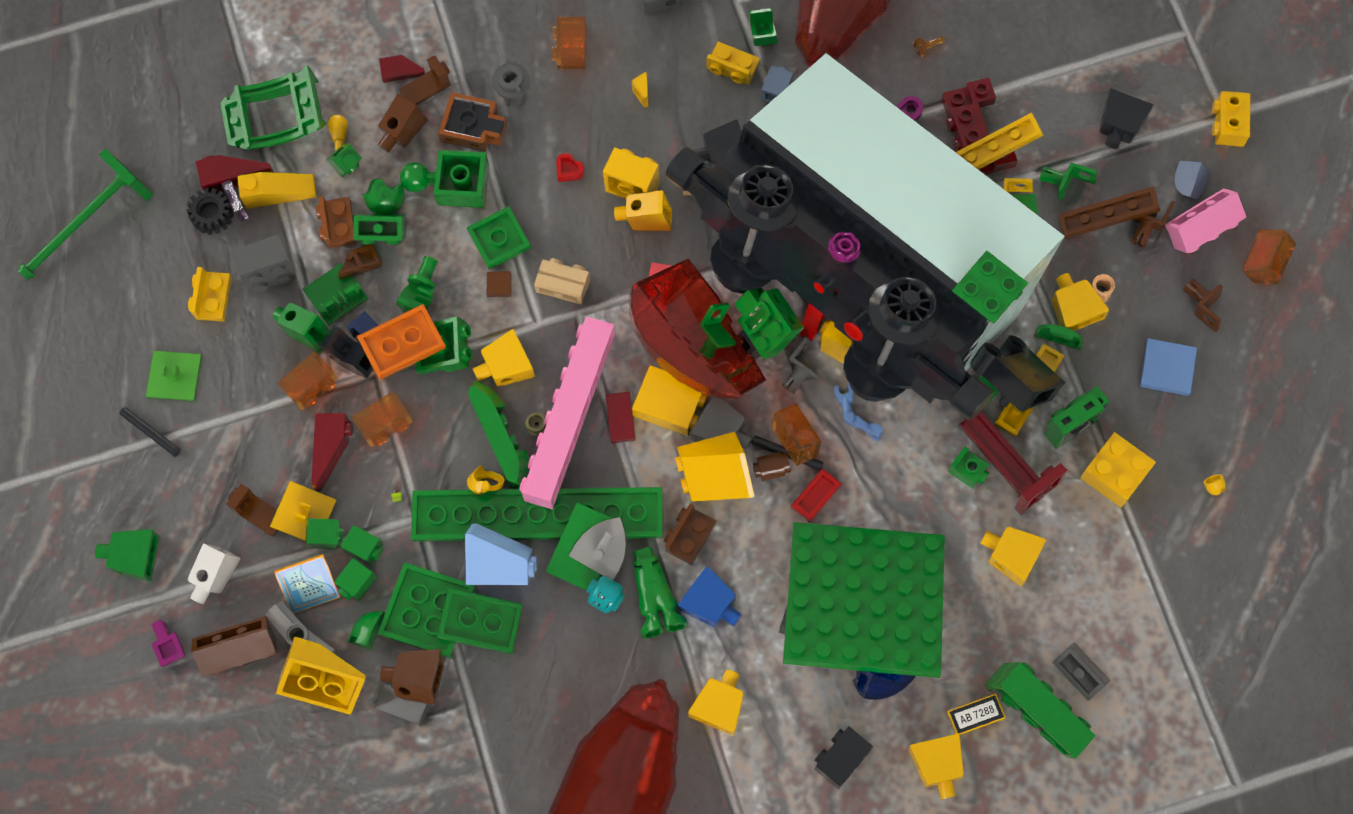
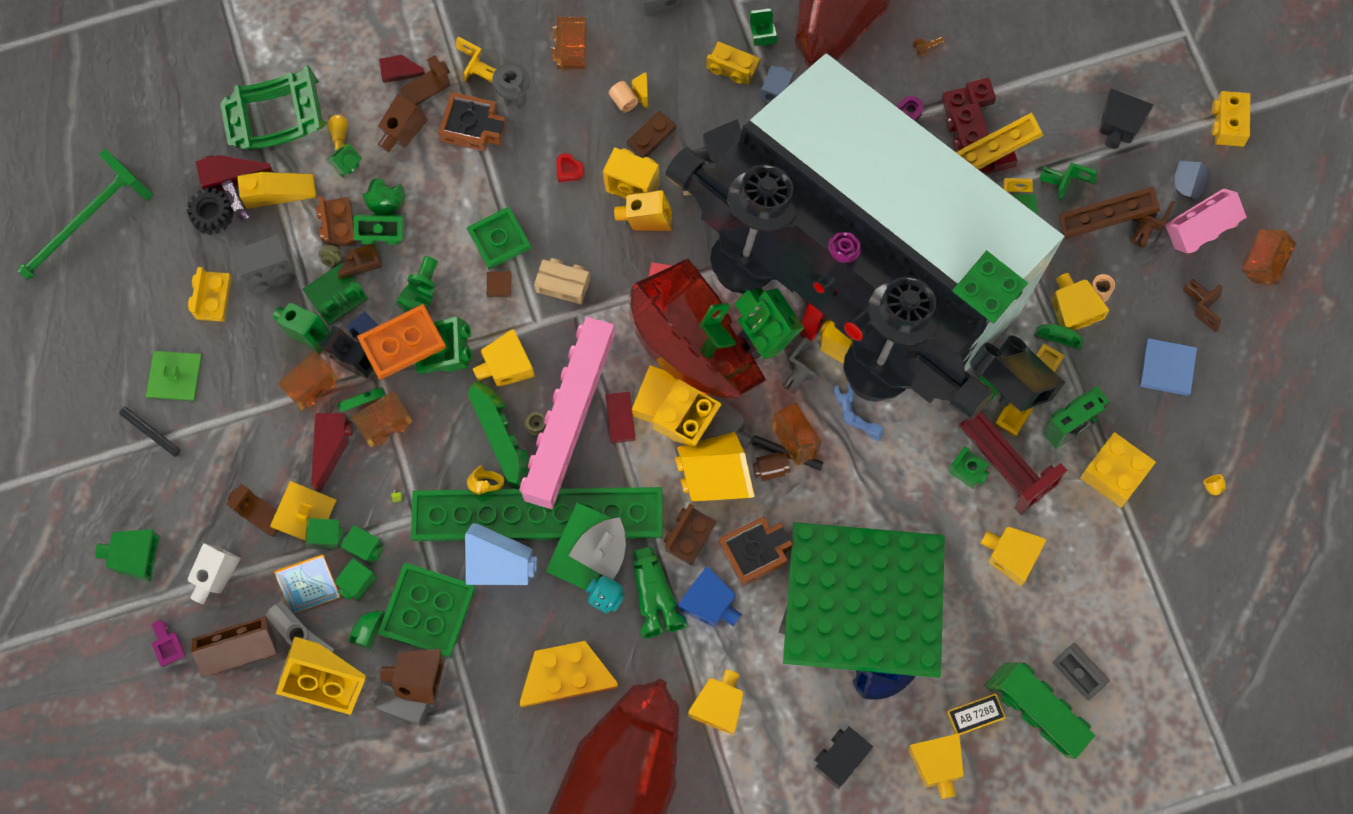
green brick [400,150,489,208] -> none
green tile [437,587,523,655] -> none
red tile [791,468,842,523] -> none
none -> olive plate [318,245,342,267]
none -> green tile [337,387,386,413]
none -> yellow bracket [456,37,496,83]
none -> yellow wing [520,641,618,707]
none -> light nougat beam [608,81,639,113]
none -> reddish brown plate [627,110,676,158]
none -> yellow slope [652,379,721,446]
none -> piece [719,516,793,587]

